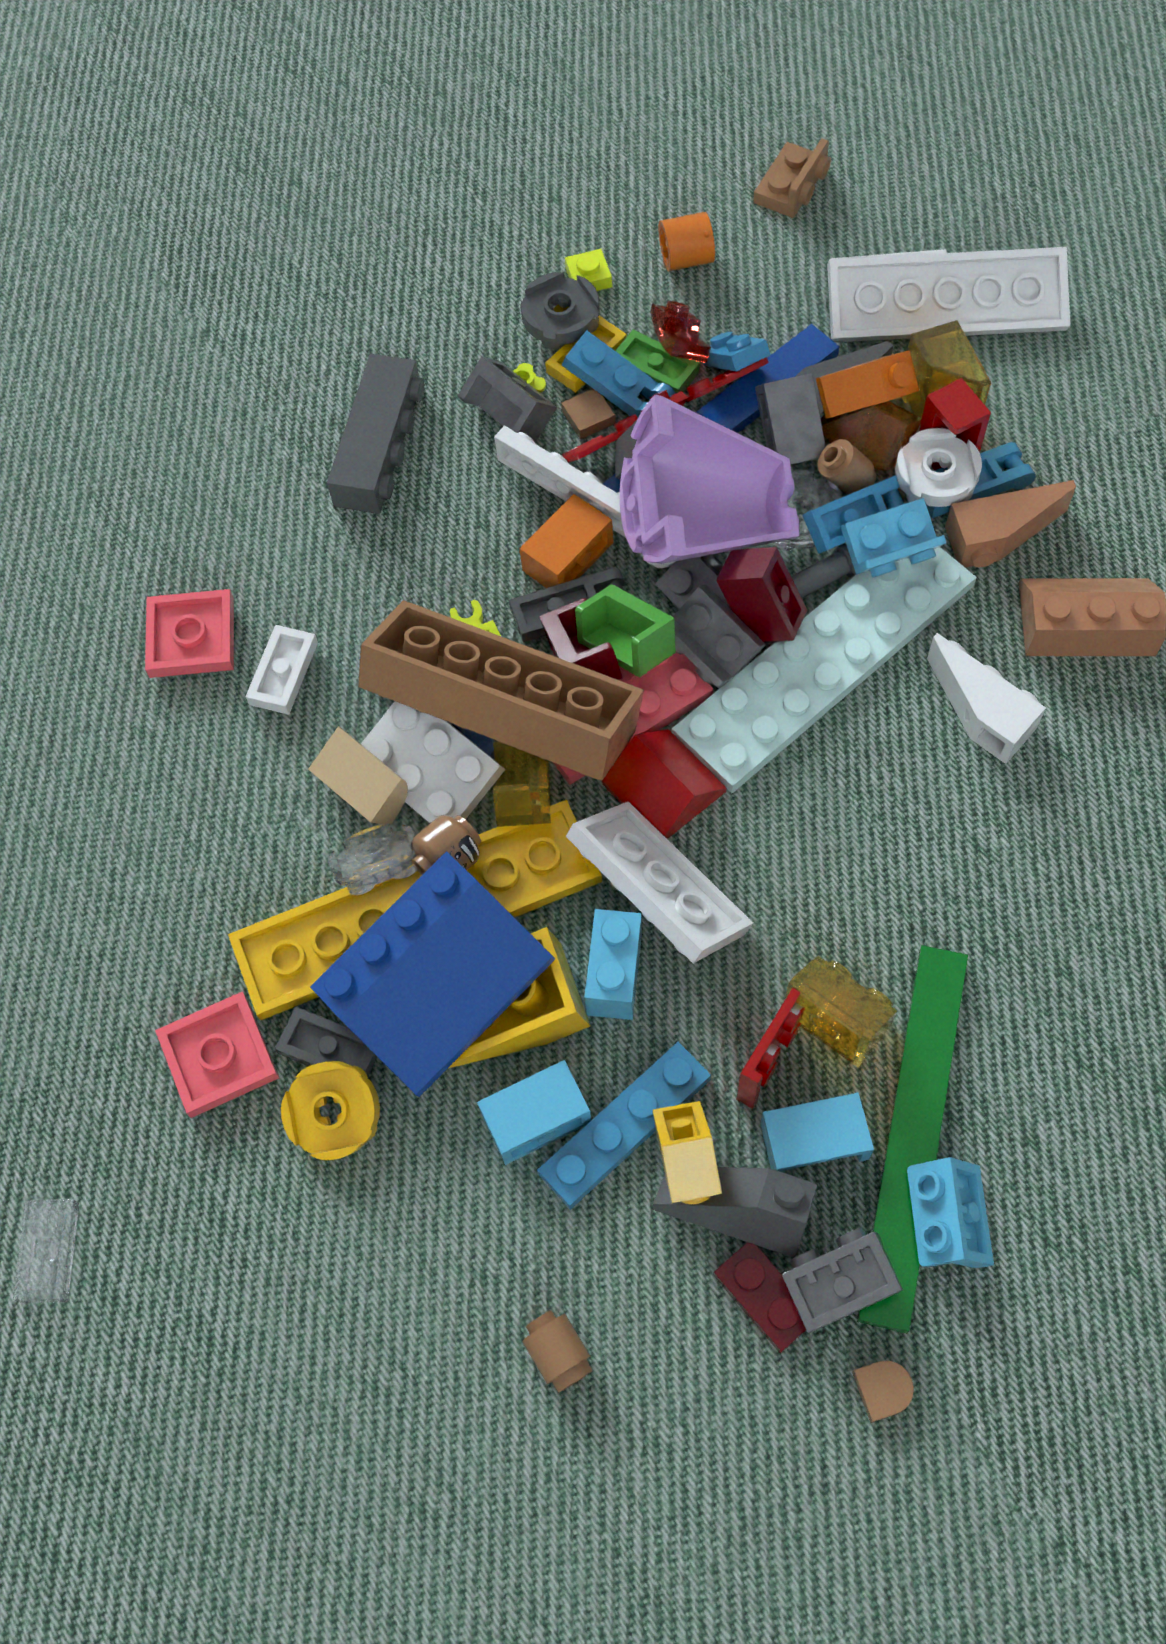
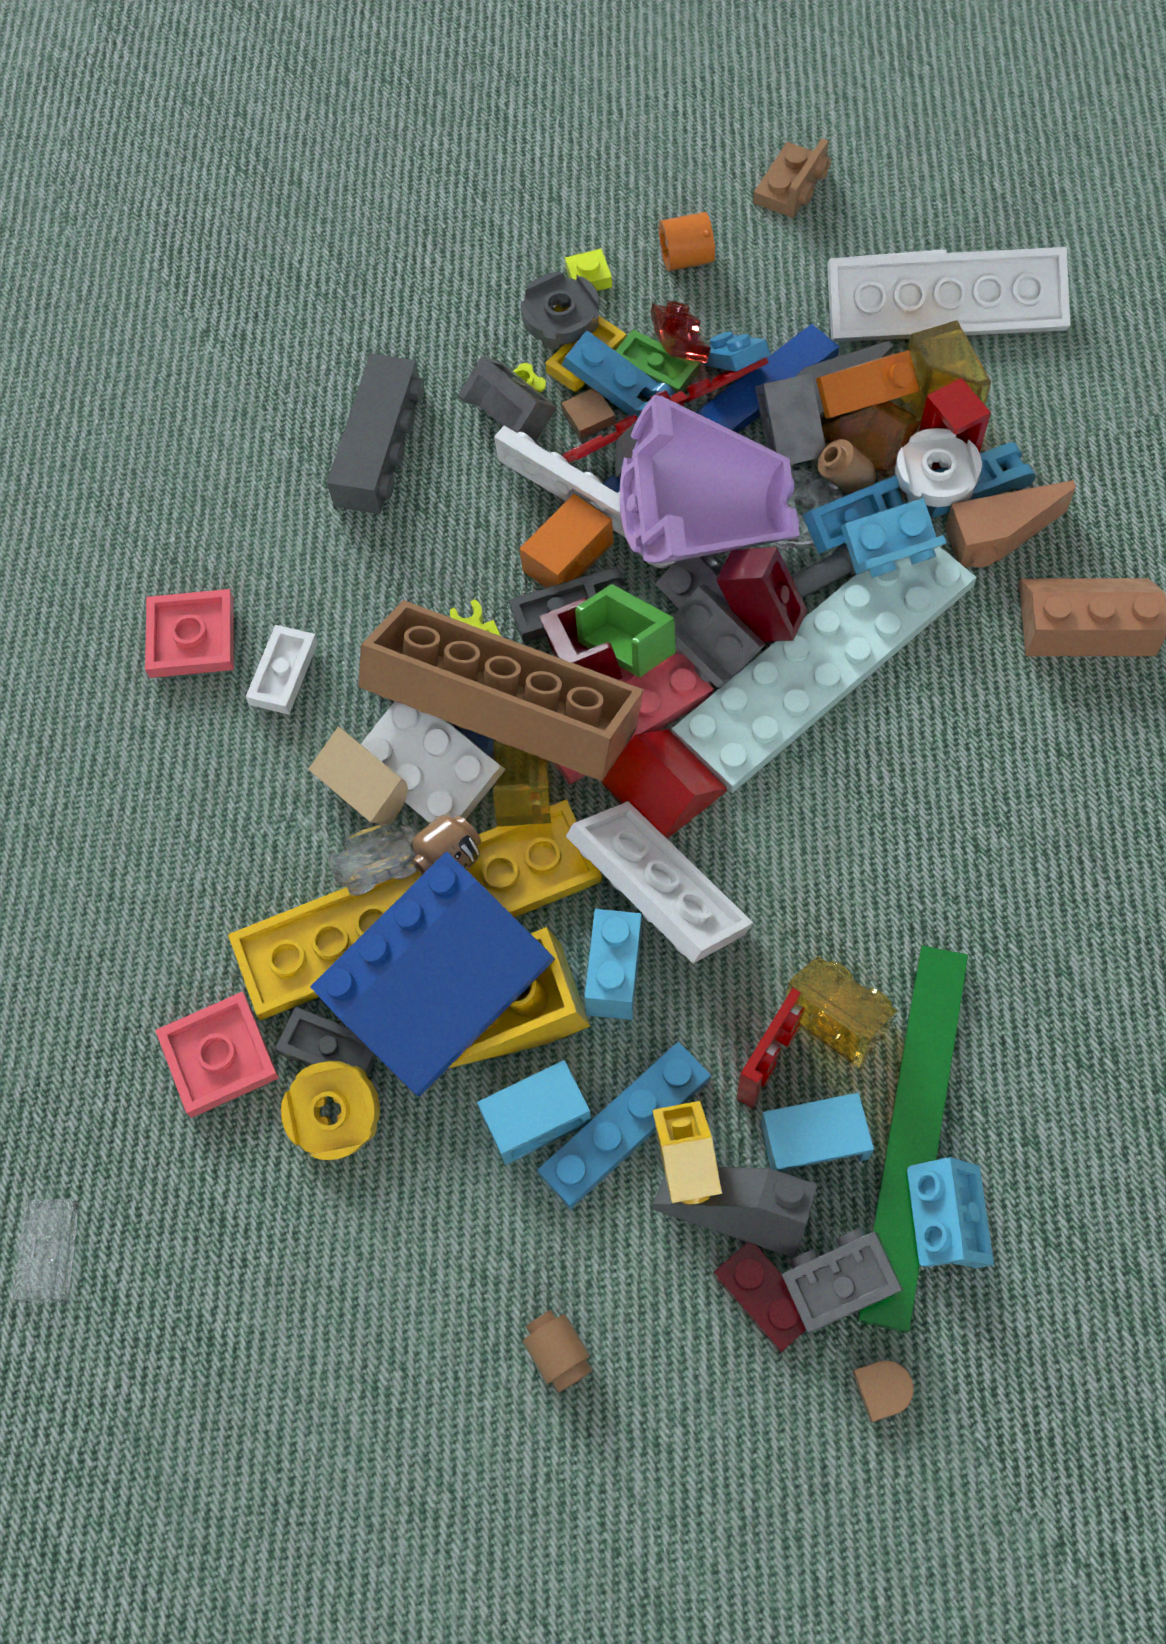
white slope [927,633,1046,764] -> none

